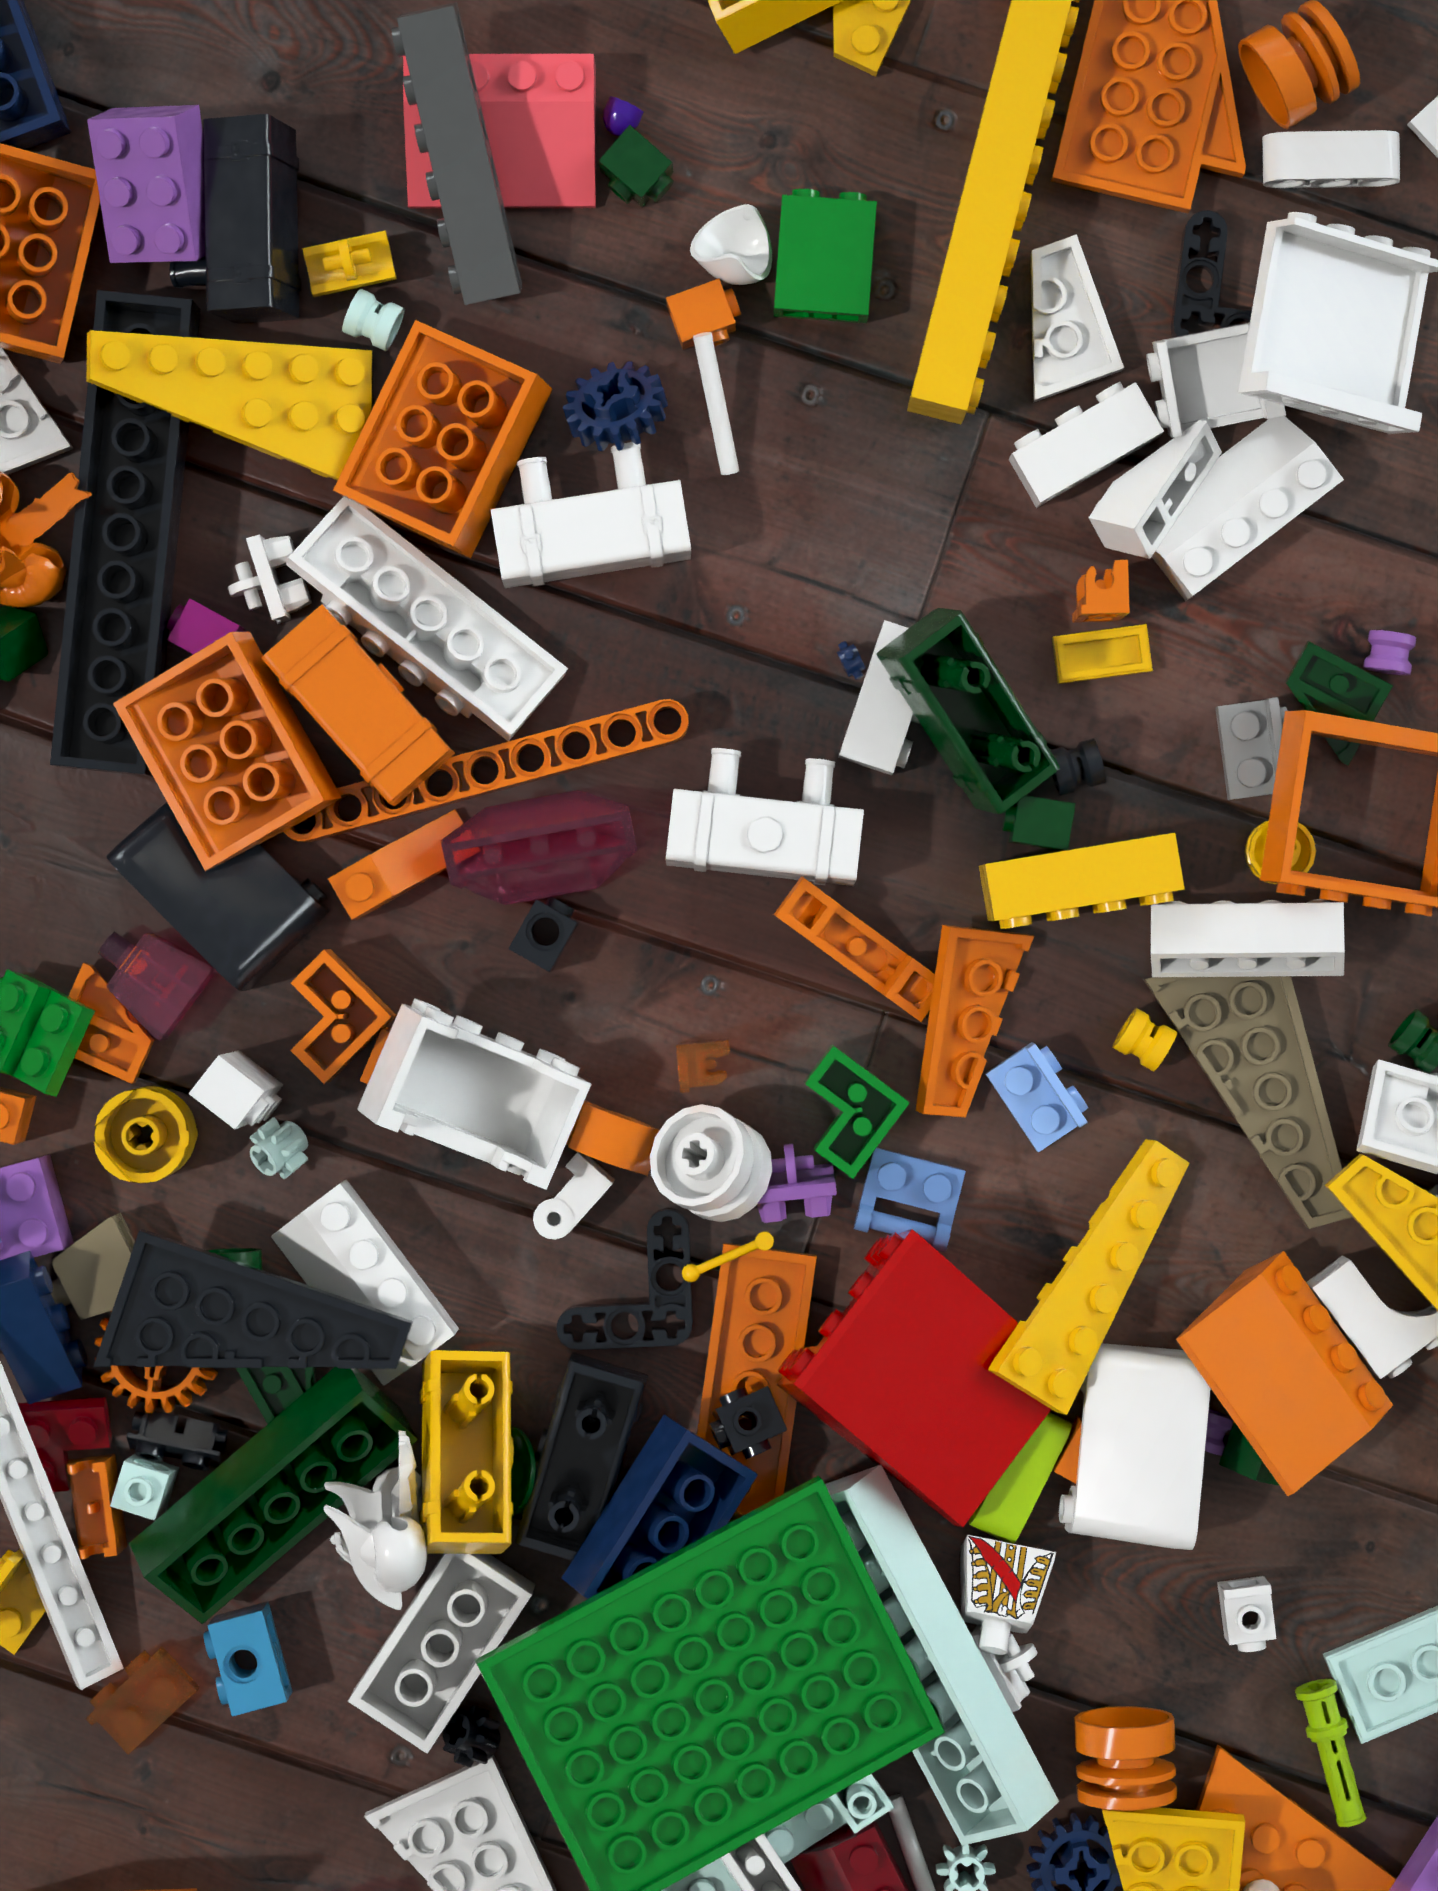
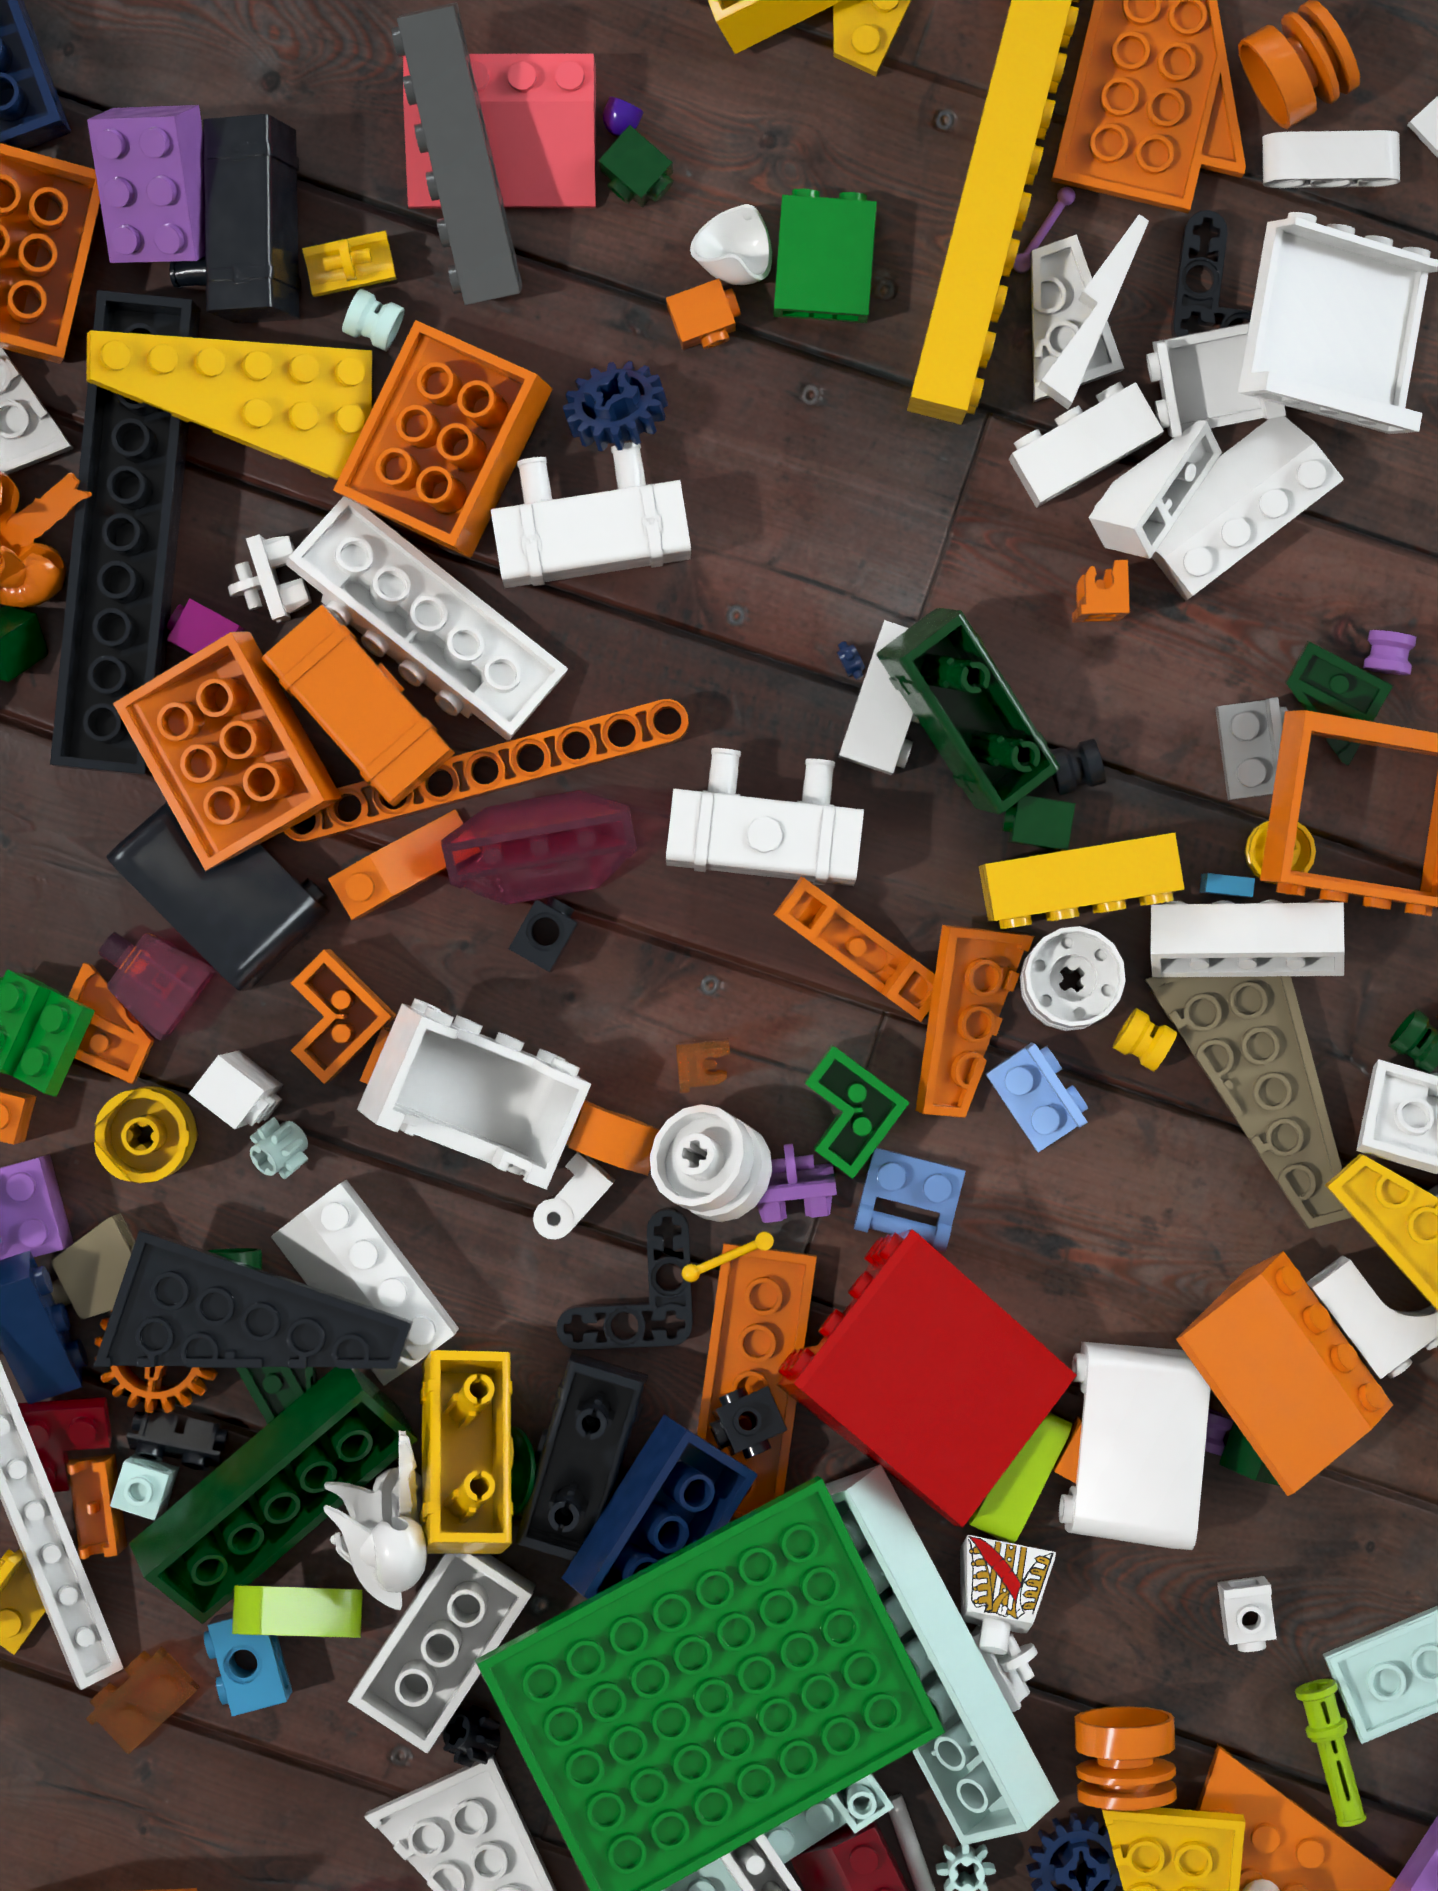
white bar [693,332,739,475] -> none
yellow wing [988,1139,1190,1415] -> none
yellow tile [1052,624,1153,684] -> none
none -> lime beam [232,1585,363,1638]
none -> medium lavender hinge [1013,187,1076,273]
none -> white wheel [1019,926,1126,1031]
none -> white slope [1037,214,1149,409]
none -> dark azure tile [1200,873,1255,898]

